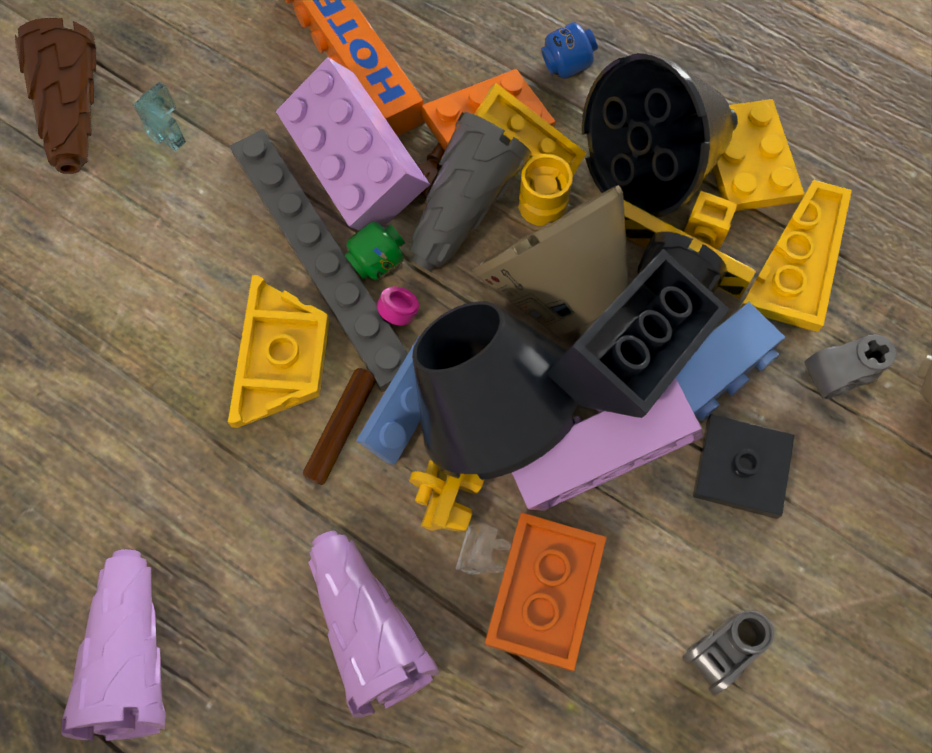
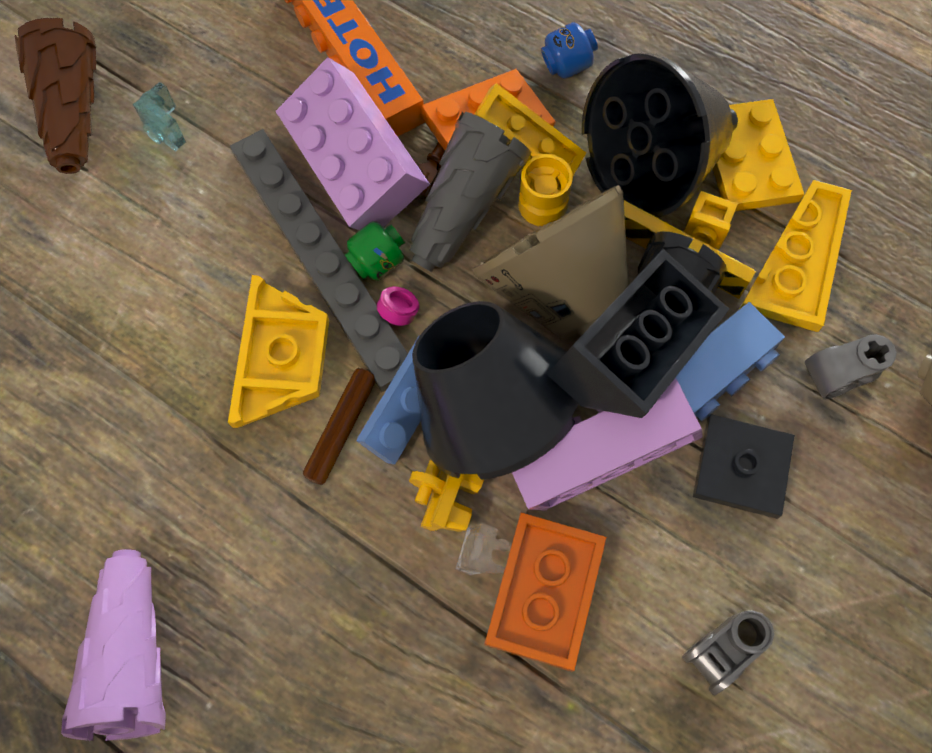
lavender cone [308,531,439,718] -> none

